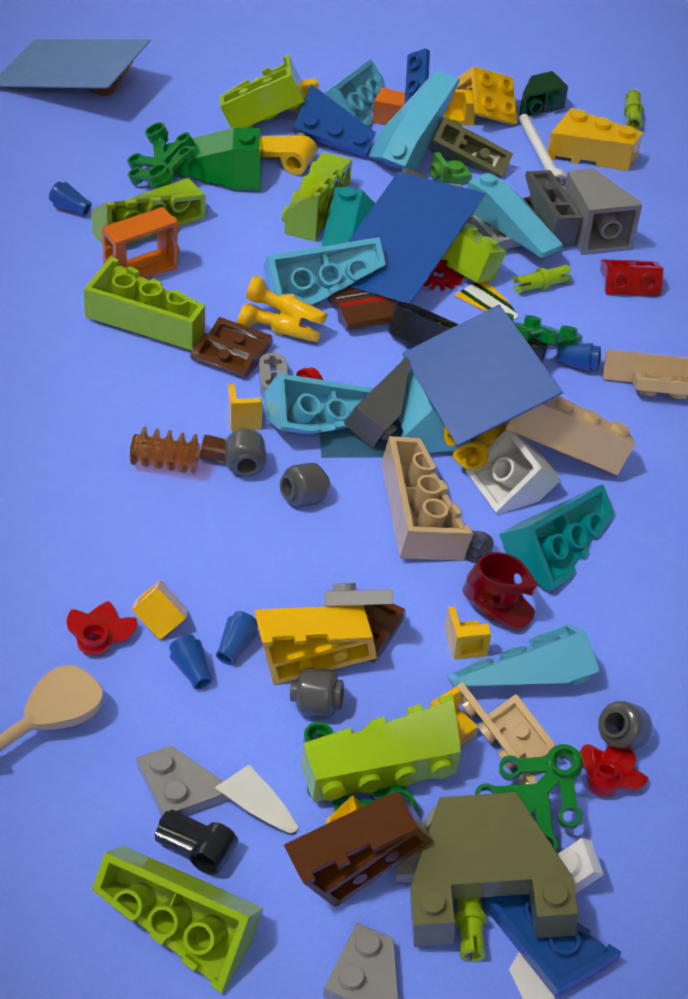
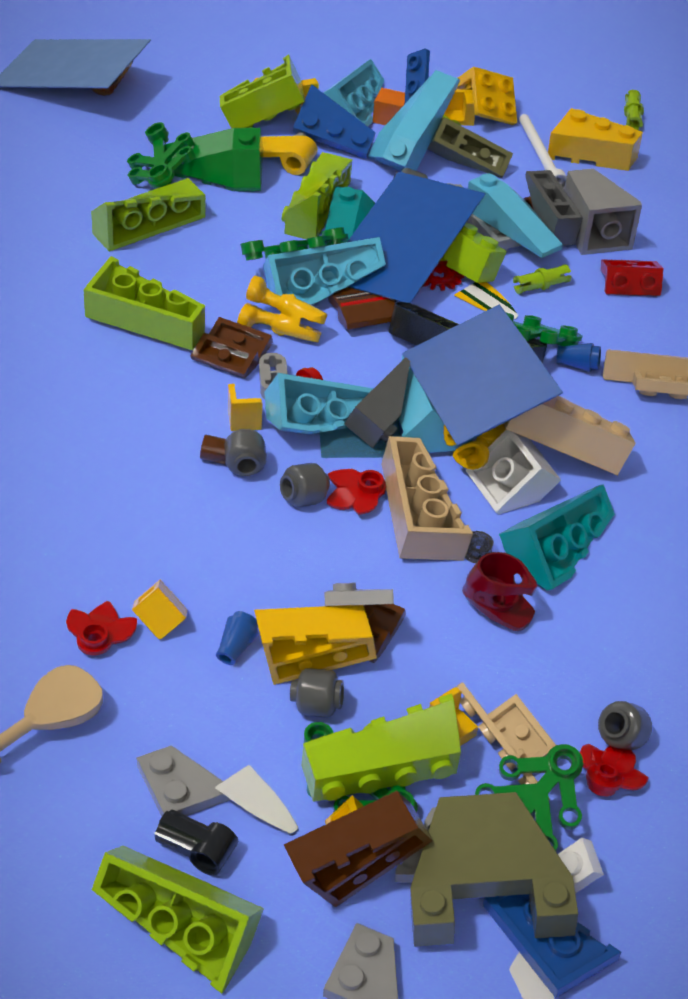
blue cone [49,181,92,216] -> none
orange window [101,207,180,279] -> none
clear orange piece [129,426,200,475] -> none
blue cone [169,634,213,689] -> none
bright green bracket [430,152,472,185] -> none
yellow panel [445,606,491,660] -> none
medium azure wedge [447,623,600,687] -> none
lime pin [454,897,487,962] -> none
dark green slope [519,71,568,116] -> none
none -> green plant [240,227,348,261]
none -> red plate [327,469,386,515]

